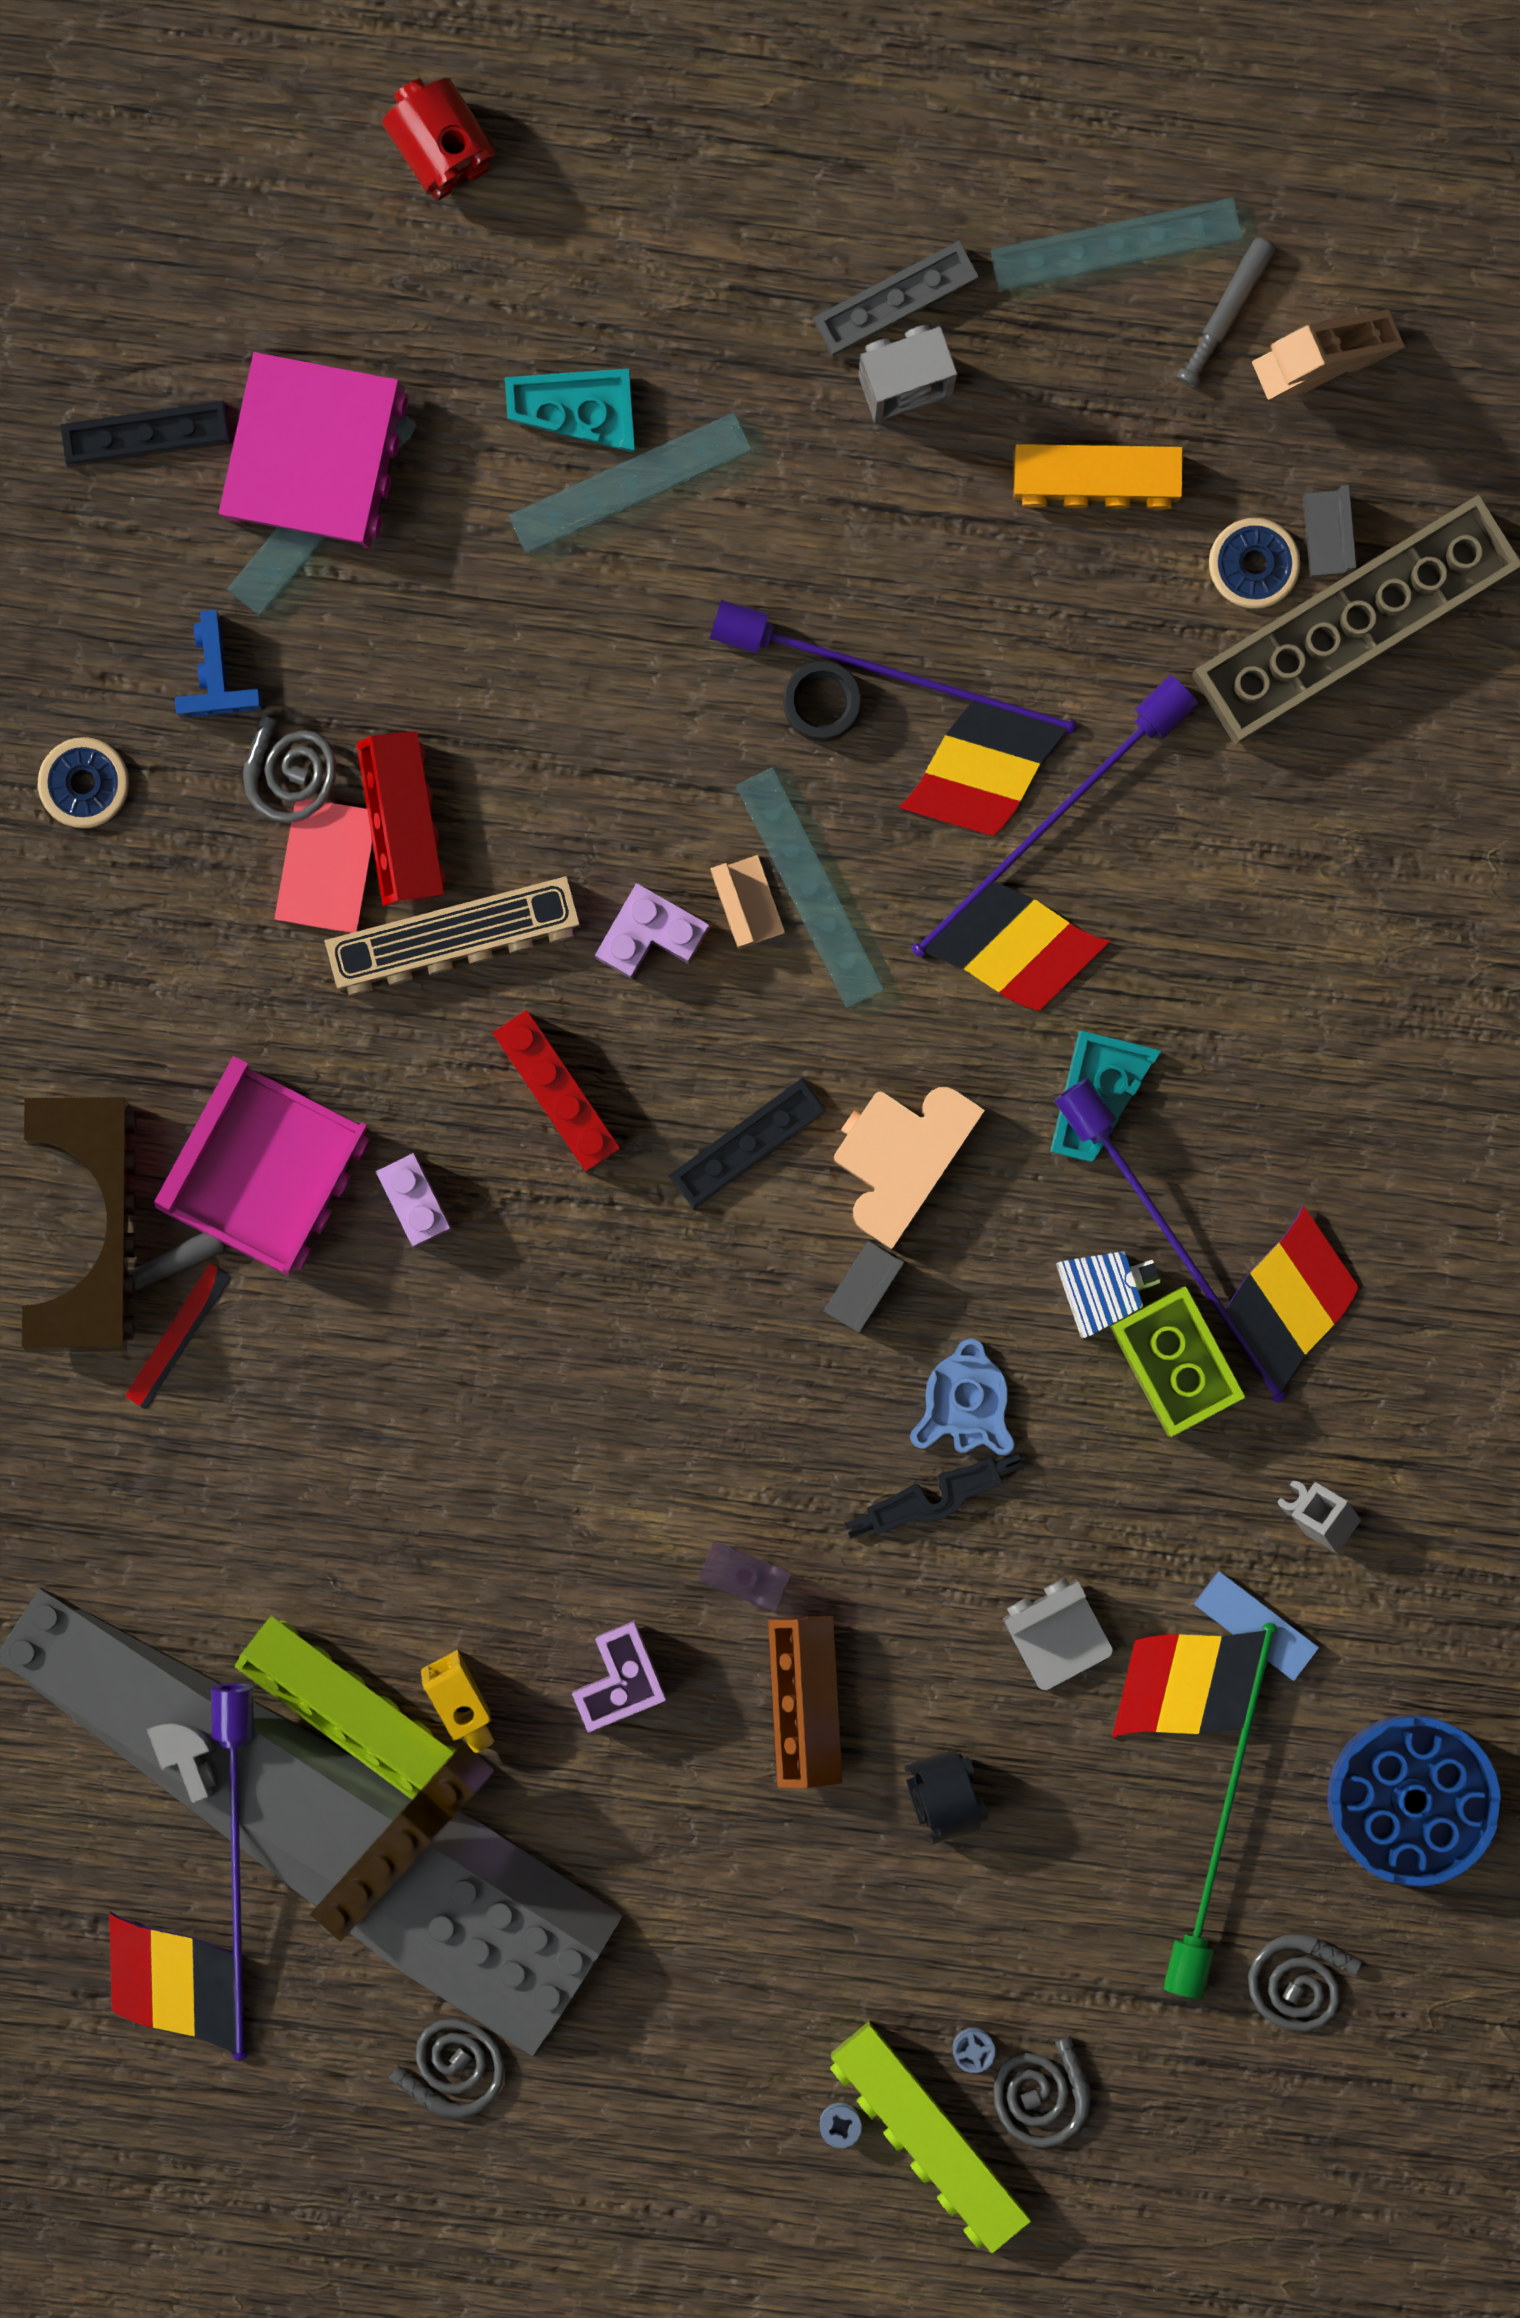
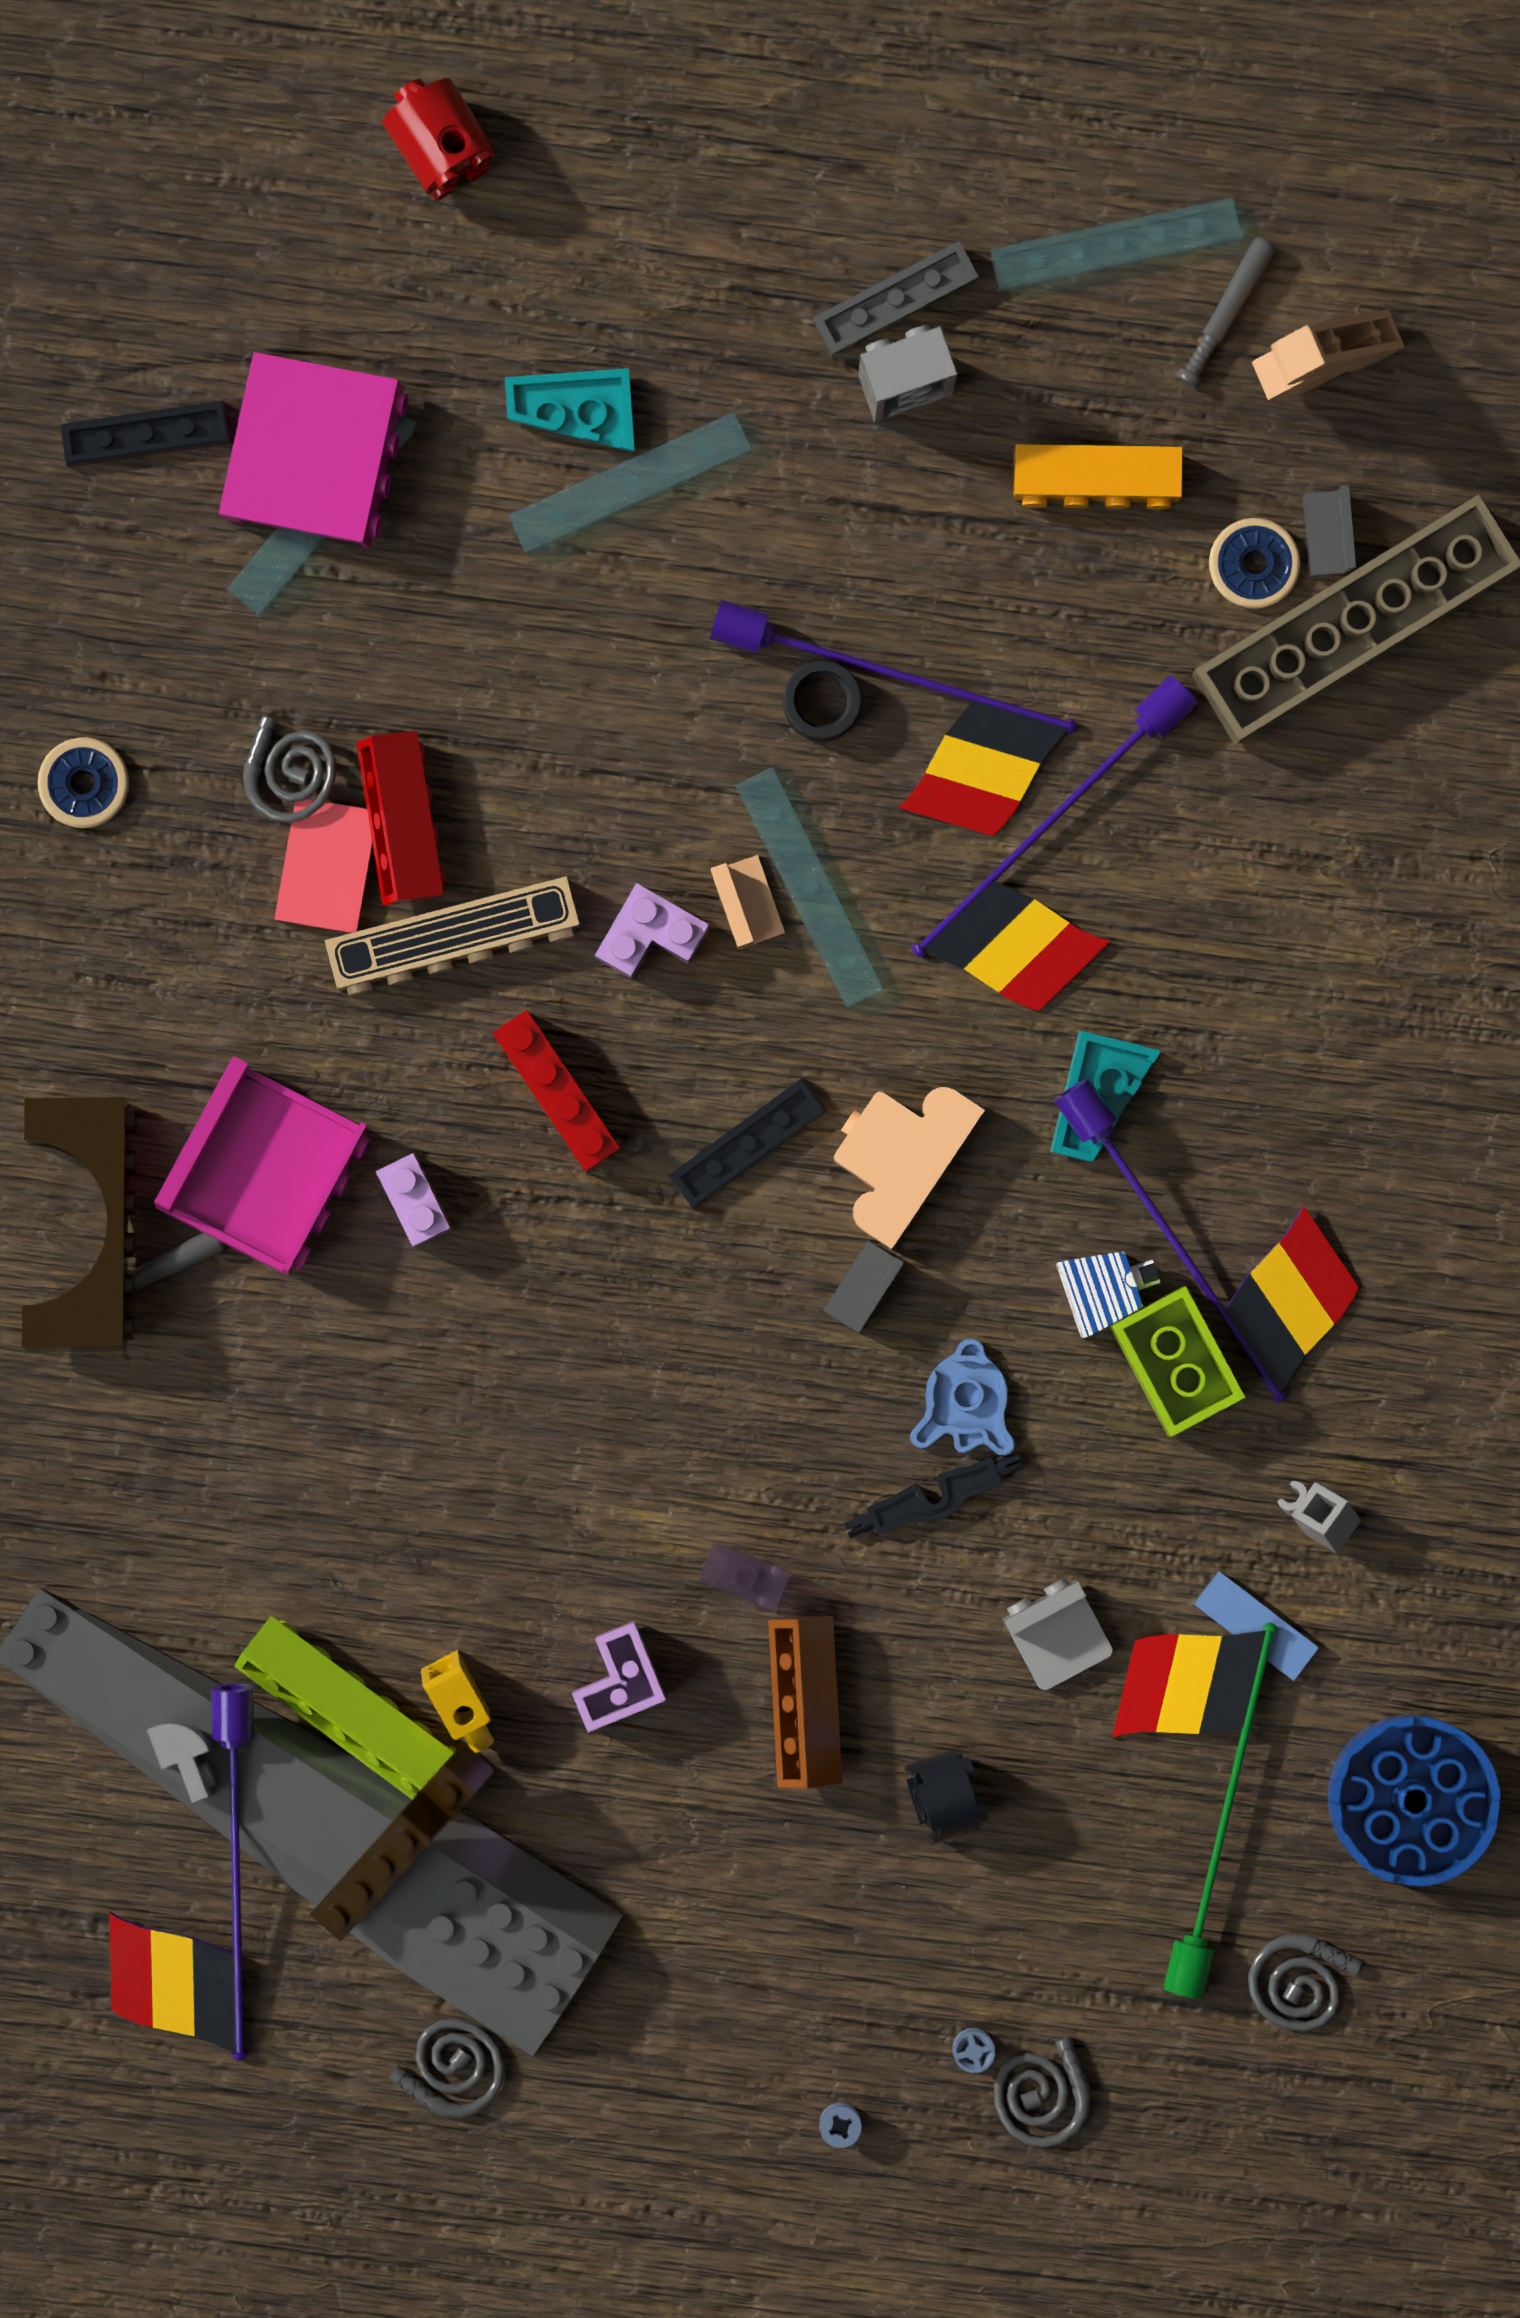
red sticker [125,1264,230,1408] -> none
blue bracket [175,610,263,718] -> none
lime brick [830,2021,1031,2253] -> none

